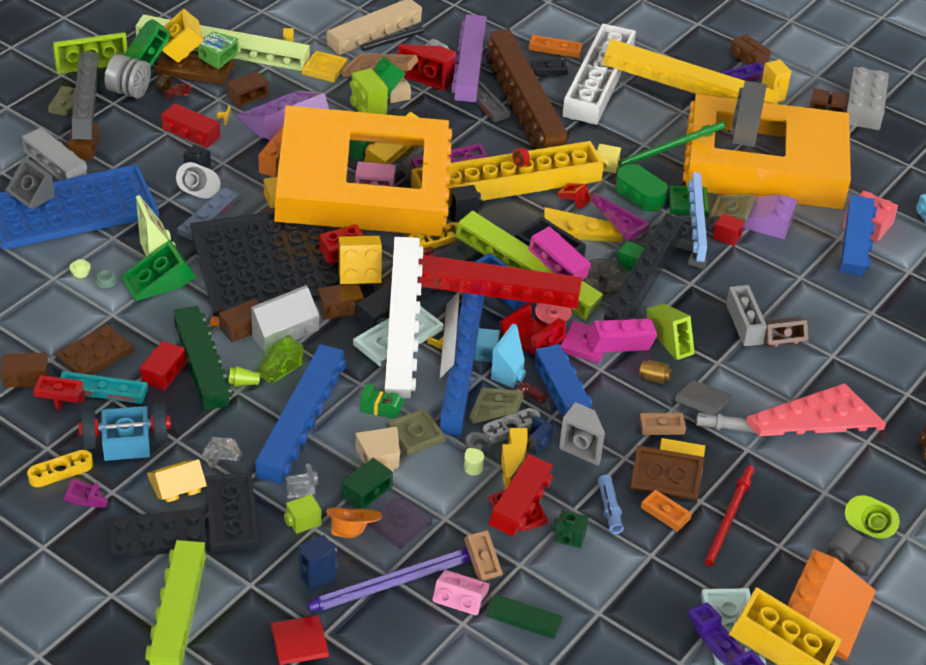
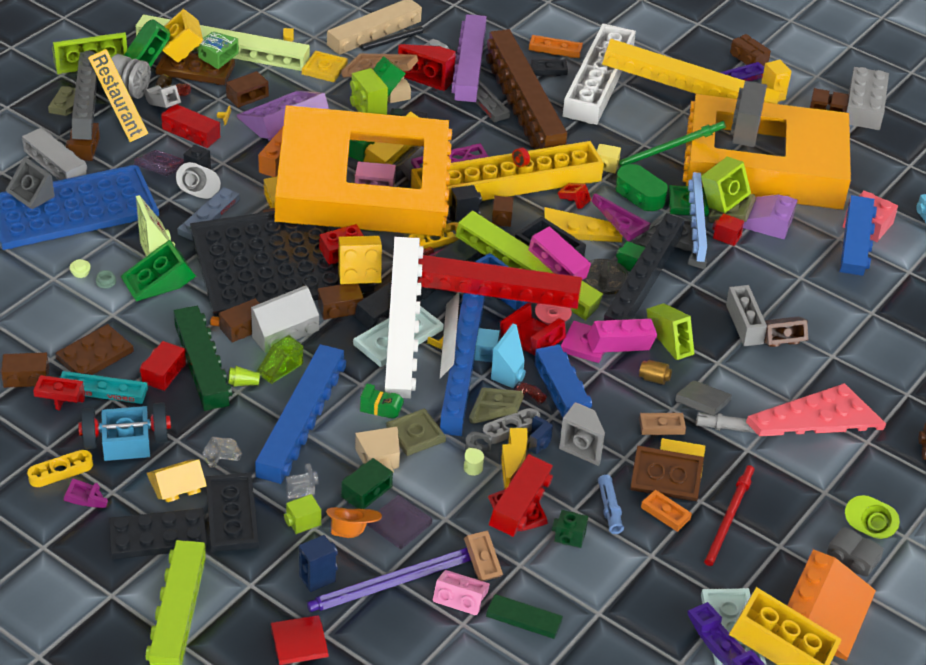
none -> yellow sticker [88,49,149,142]
none -> clear purple plate [134,150,184,176]
none -> light grey leg [144,84,181,108]
none -> reddish brown brick [492,196,514,227]
none -> lime brick [701,156,751,213]

